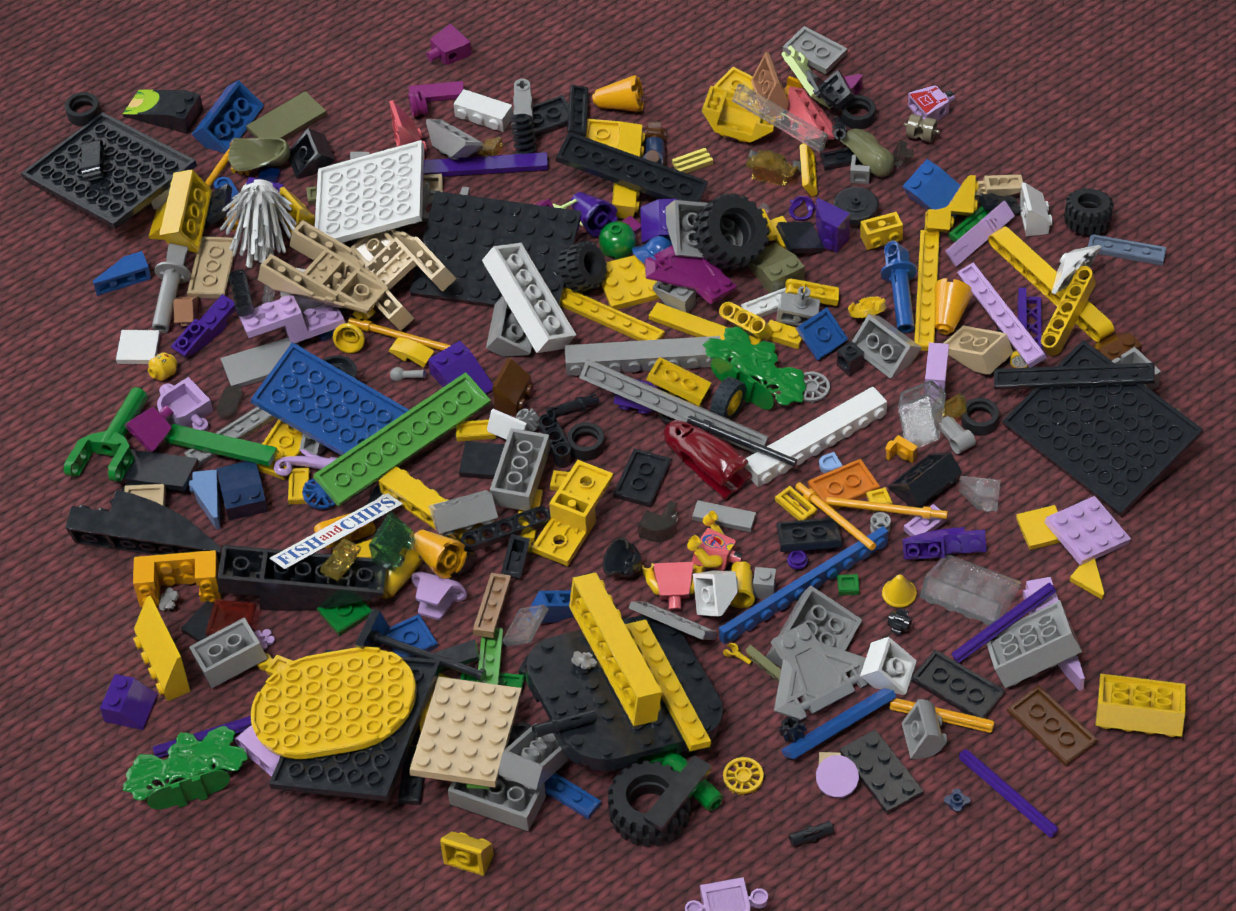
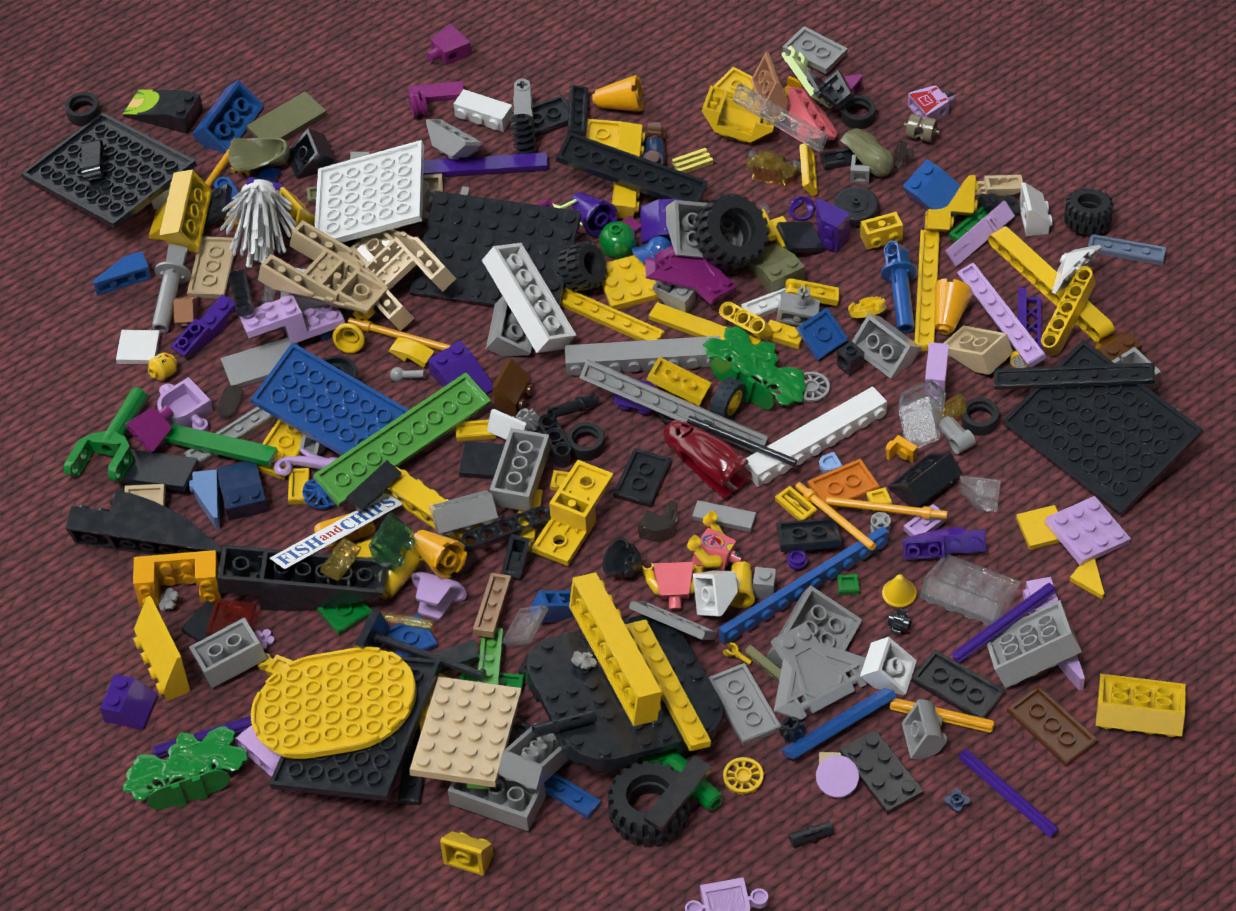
coral slope [389,100,427,160] -> none
clear yellow slope [478,137,503,156] -> none
black pin [832,116,847,140] -> none
none -> black tile [346,460,401,513]
none -> clear yellow bar [380,611,434,629]
none -> light grey tile [708,663,781,746]

